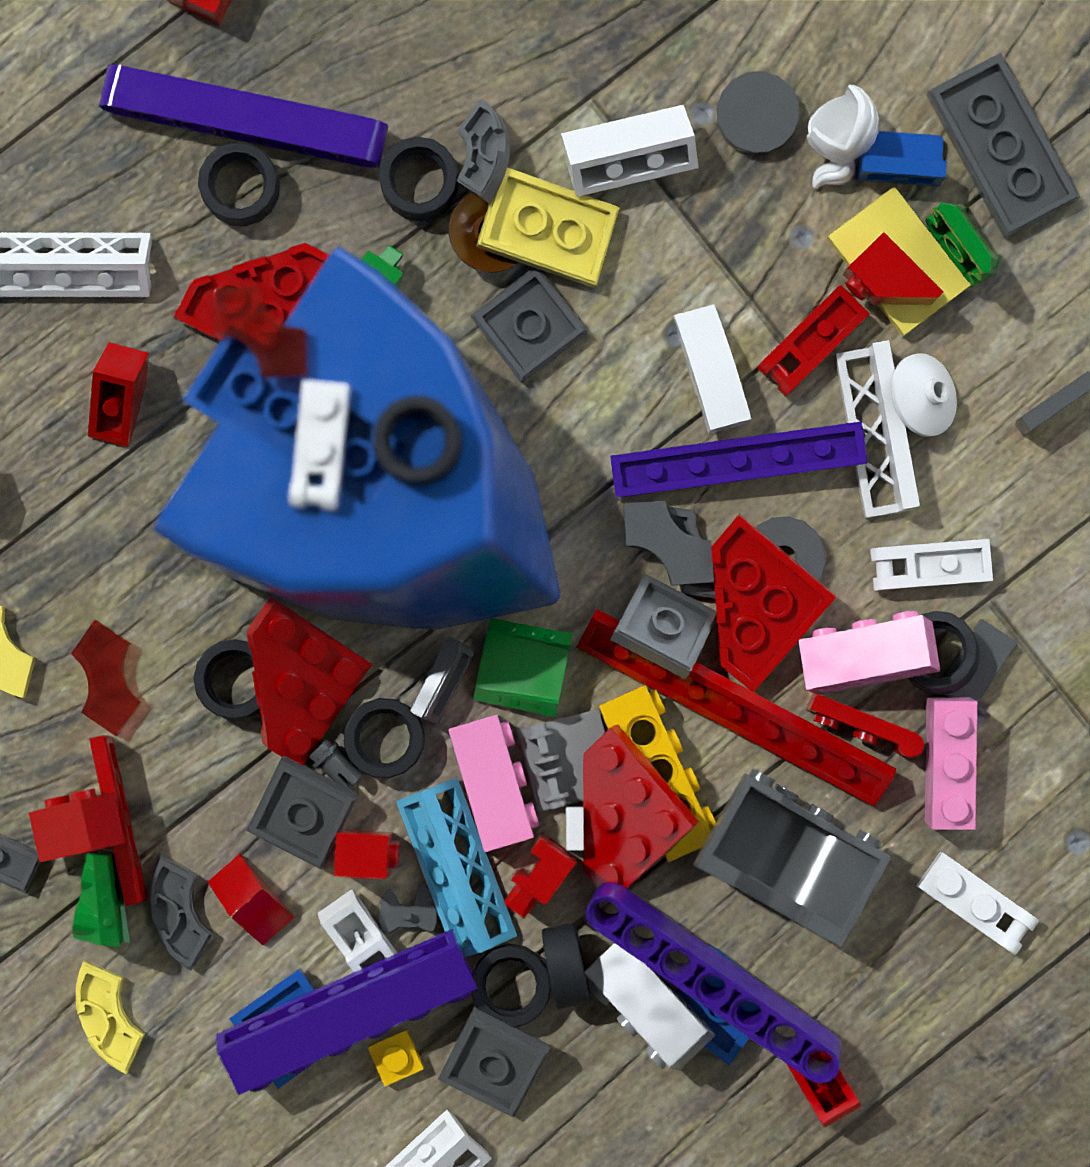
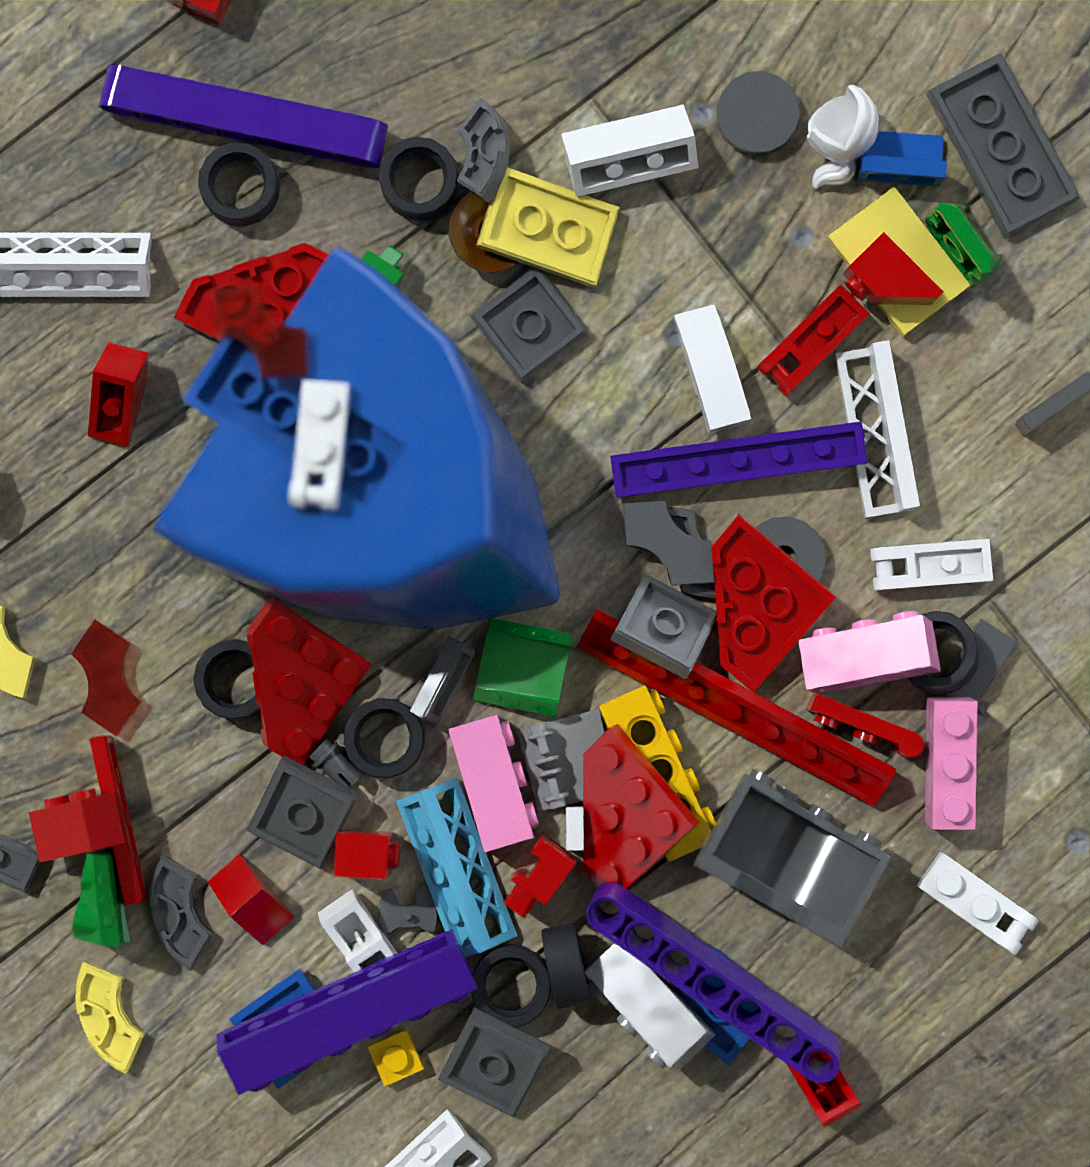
black tyre [373,396,462,486] -> none
white dish [891,353,957,437] -> none

